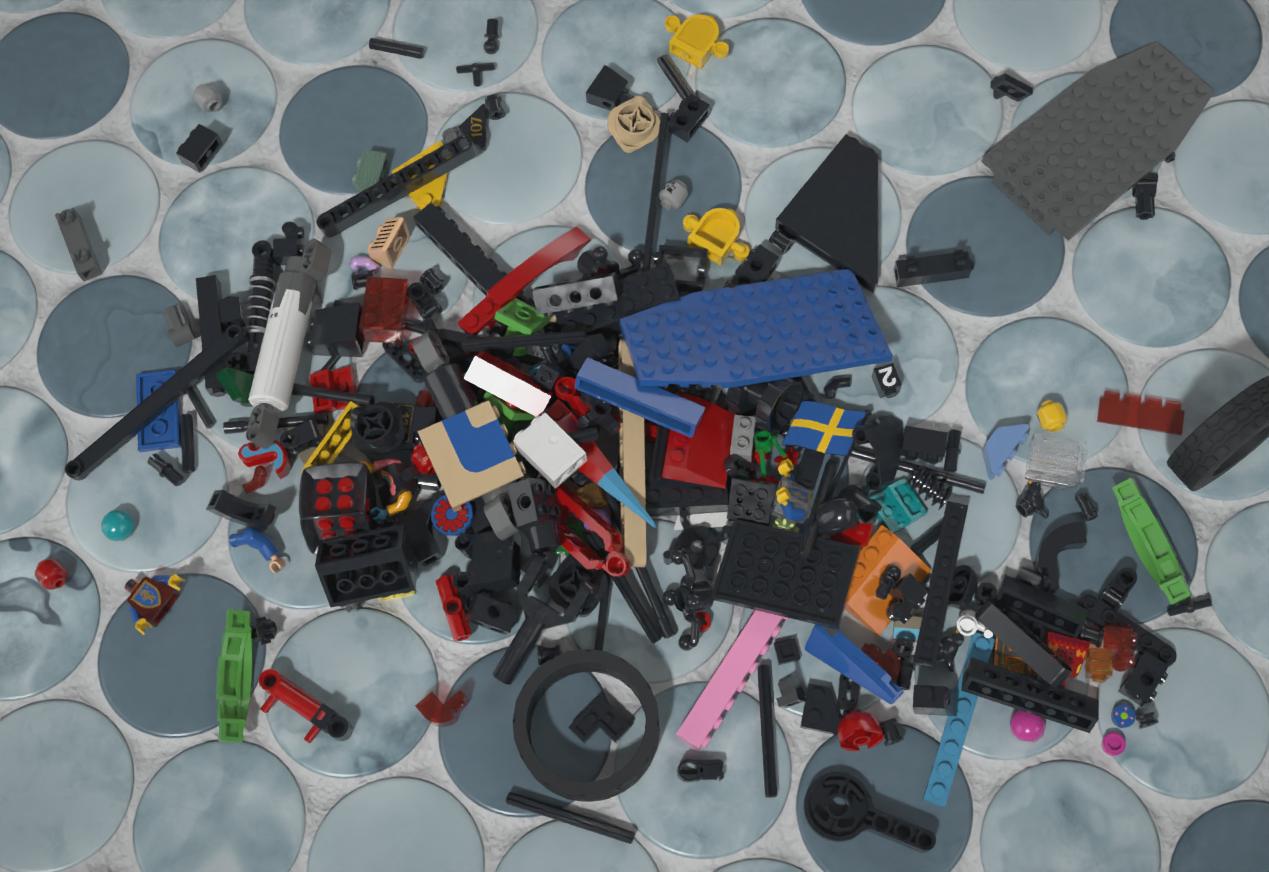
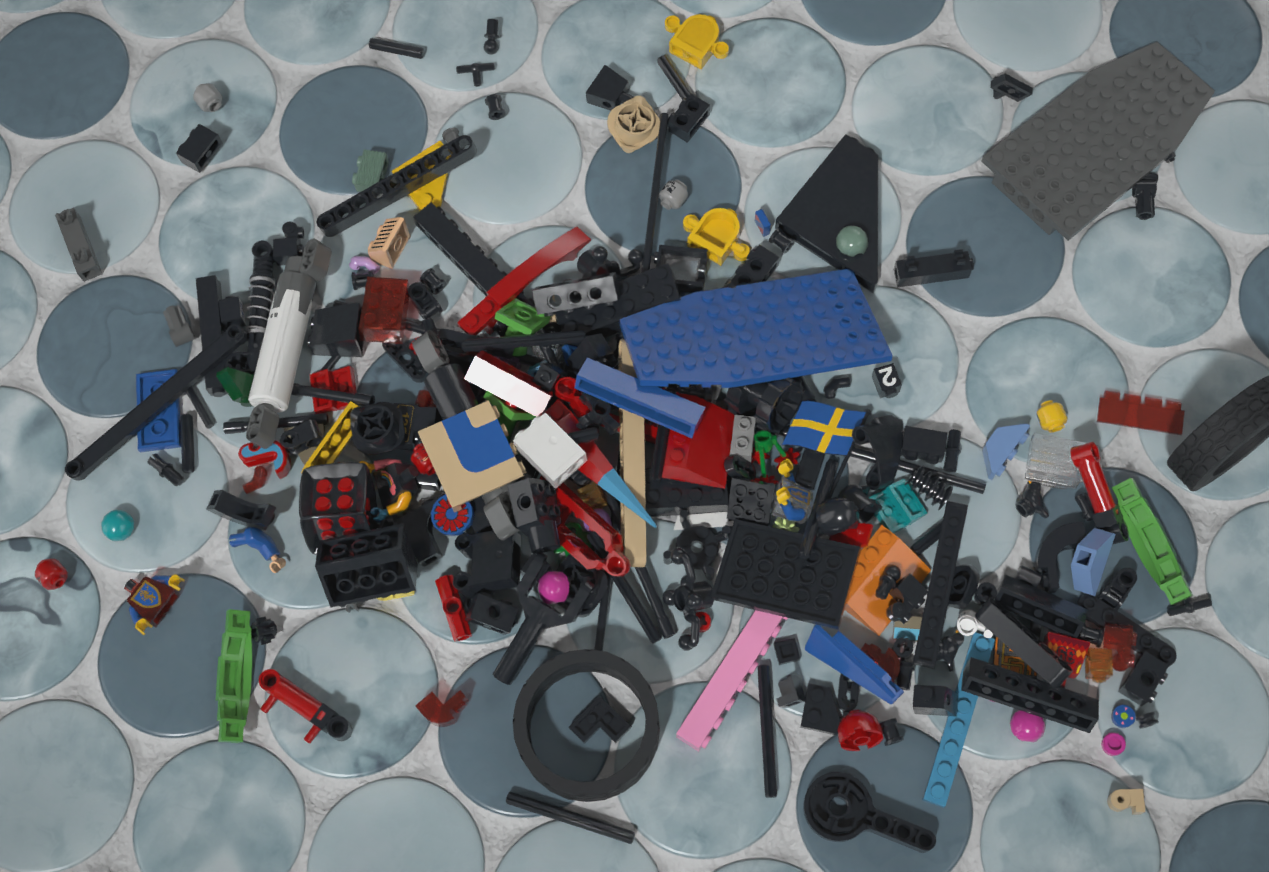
black tile [458,104,487,151] -> none
black bush [537,644,561,665] -> none
black piece [677,759,724,783] -> none
none -> dark pink hair [537,571,569,605]
none -> blue tile [755,209,771,237]
none -> sand green hair [836,225,868,257]
none -> red piece [1070,442,1129,545]
none -> medium blue slope [1071,528,1116,596]
none -> tan leg [1107,789,1146,815]

